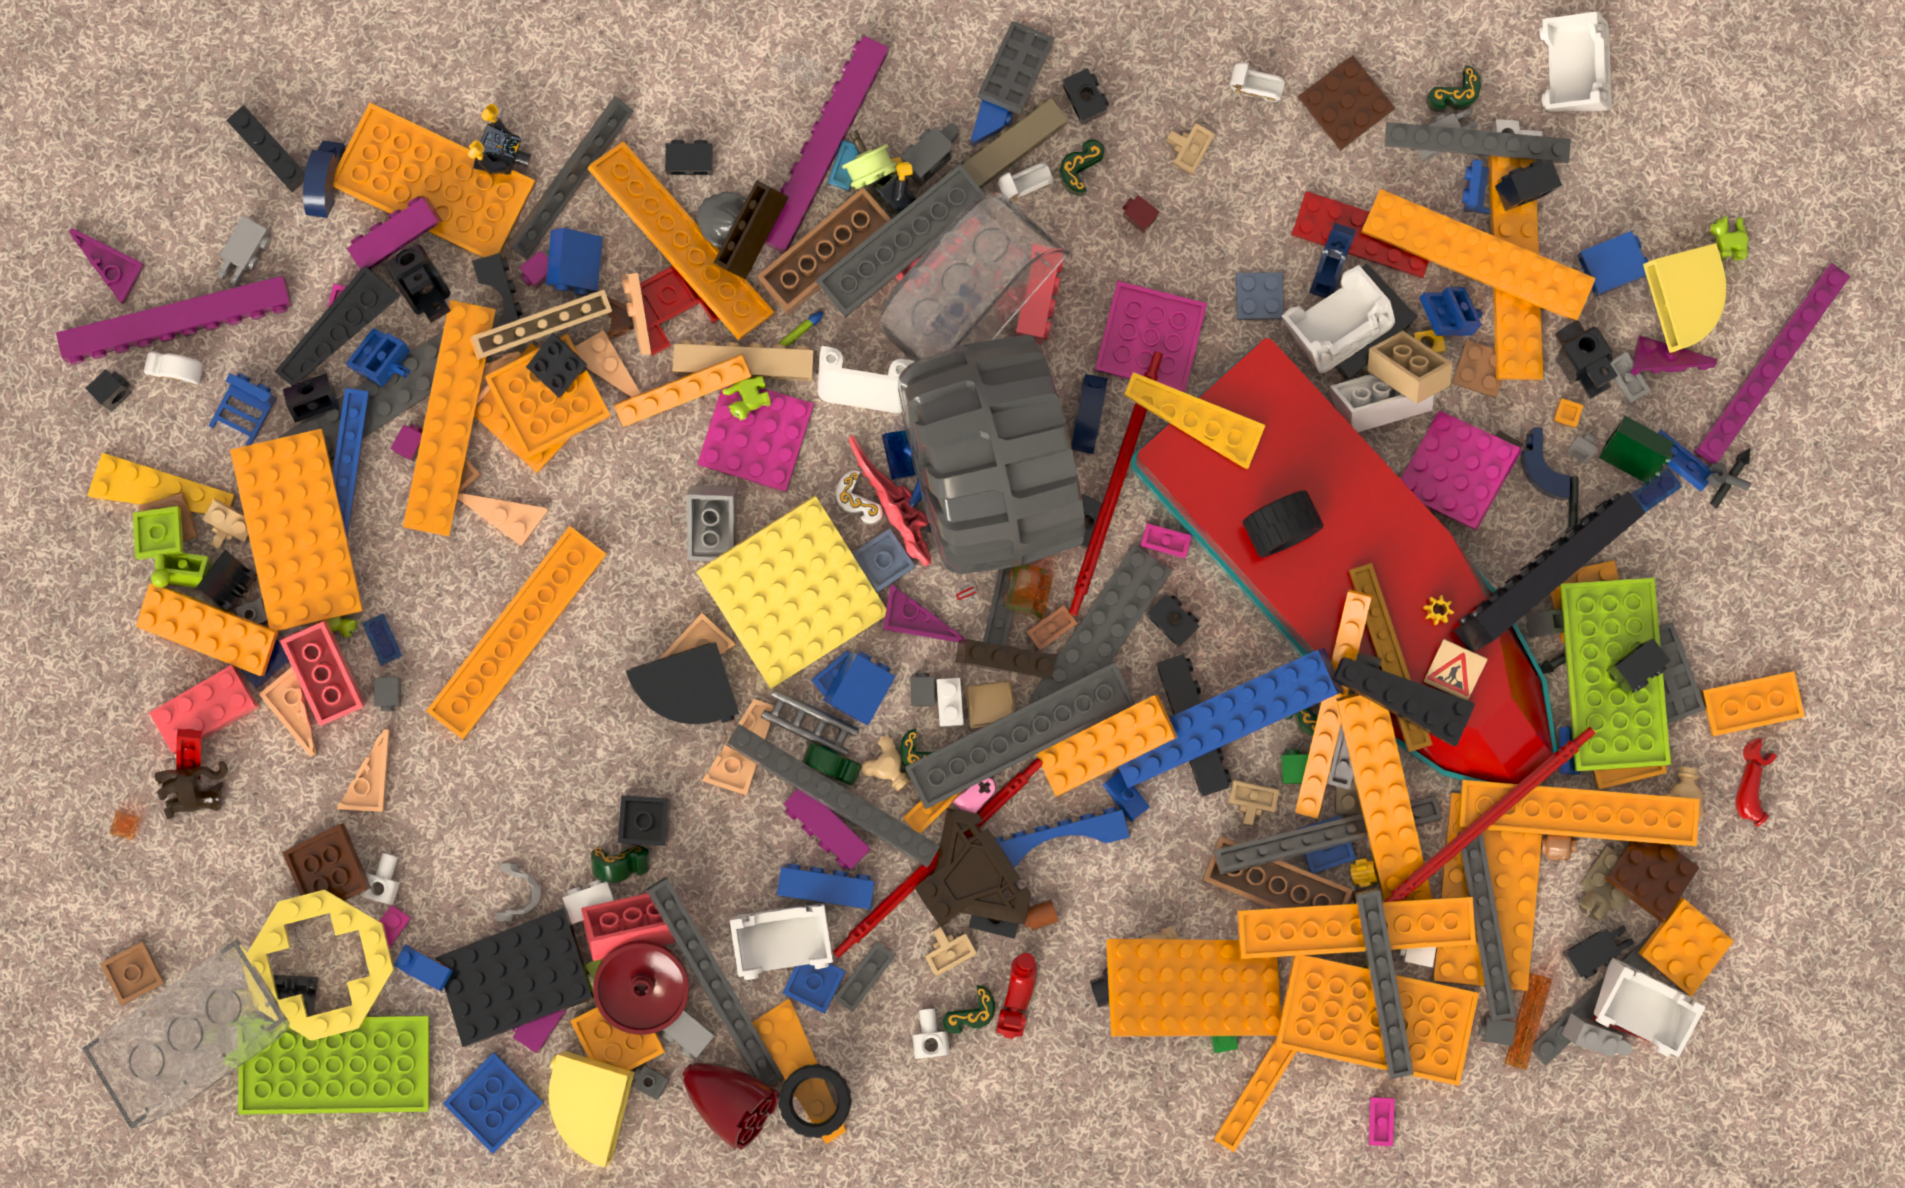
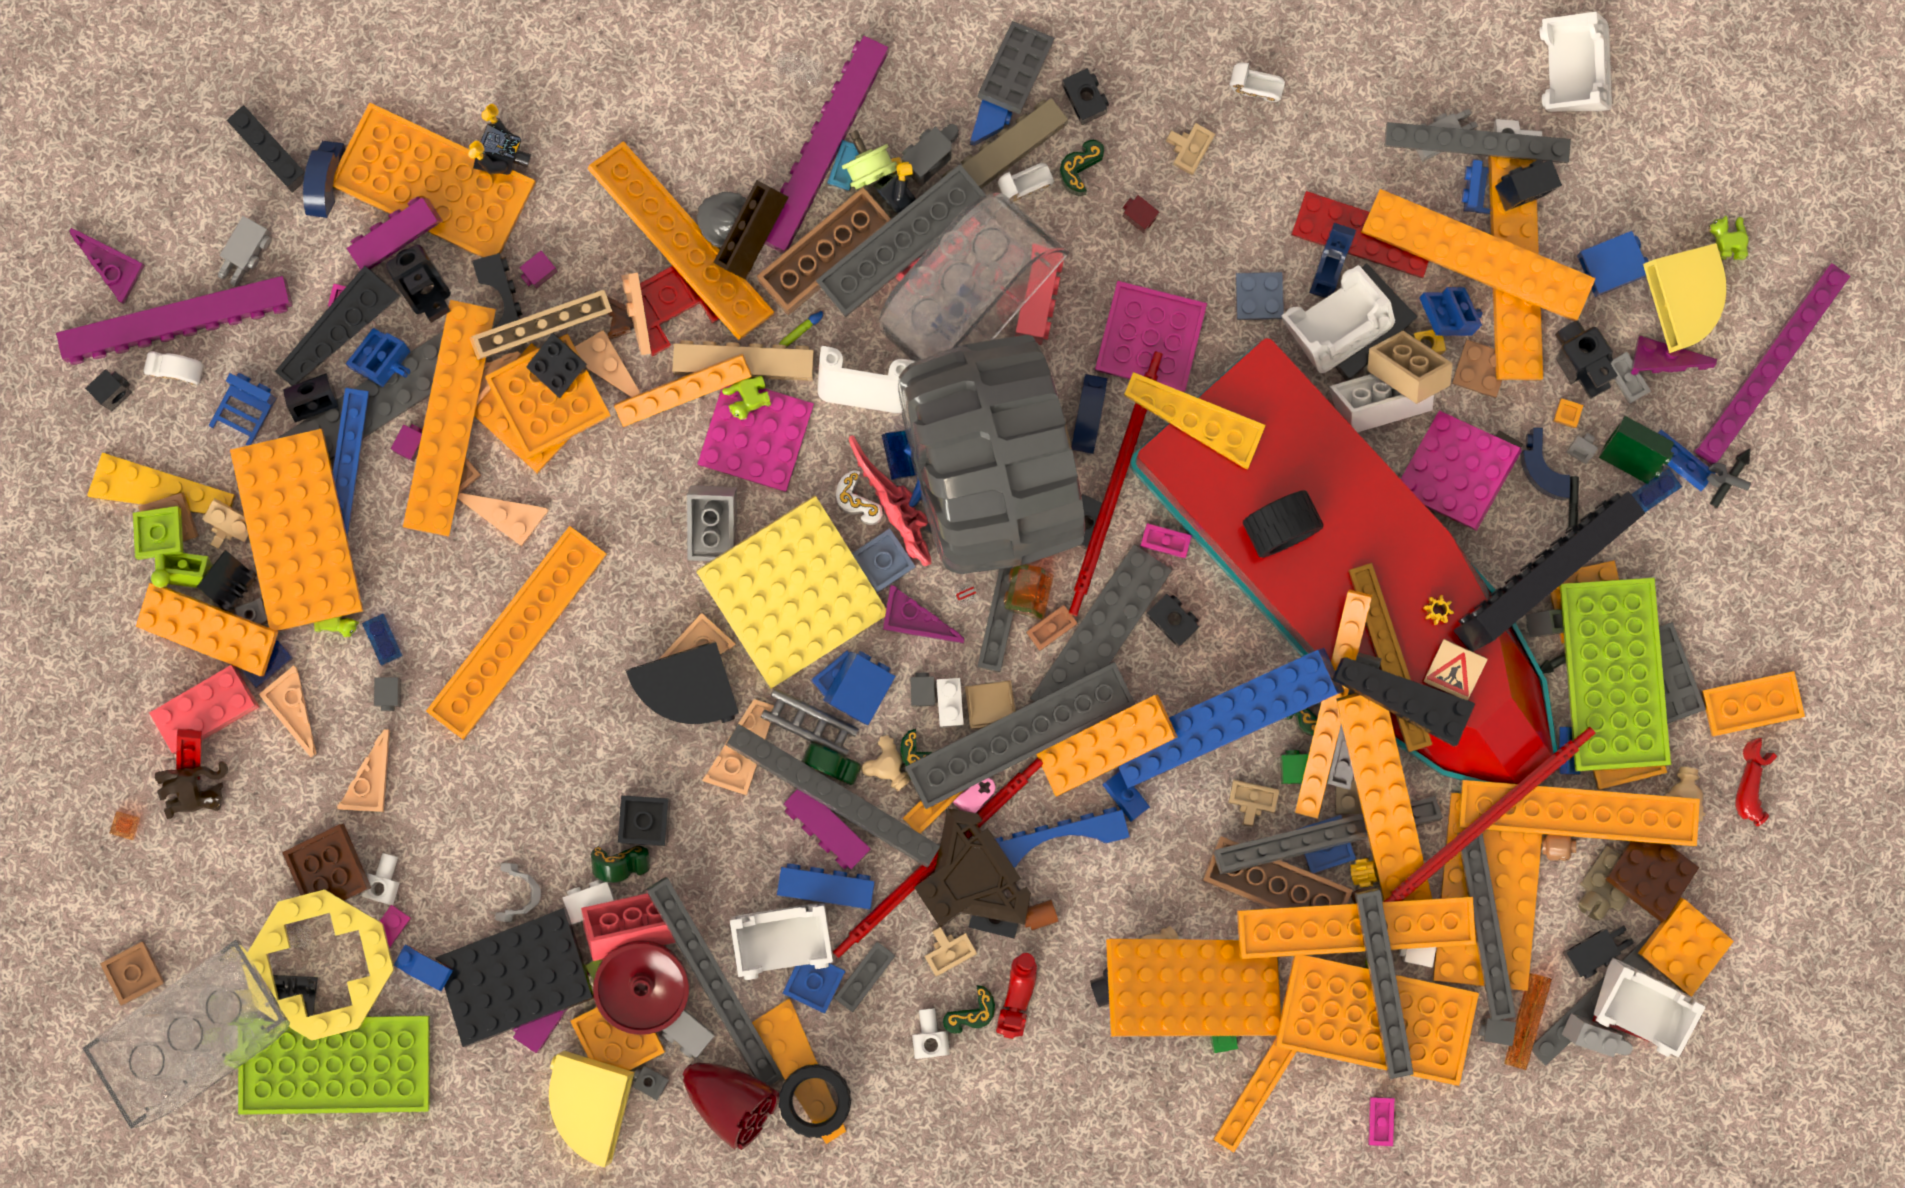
coral brick [280,619,366,726] -> none
blue plate [443,1052,544,1154] -> none
dark grey plate [507,96,634,259] -> none
blue brick [546,228,603,296] -> none
black brick [665,140,713,175] -> none
dark brown brick [955,639,1056,678] -> none
black brick [1156,654,1232,797] -> none
reddish brown plate [1298,55,1395,151] -> none
dark green animal [1426,65,1481,112] -> none
black brick [1607,638,1671,693] -> none

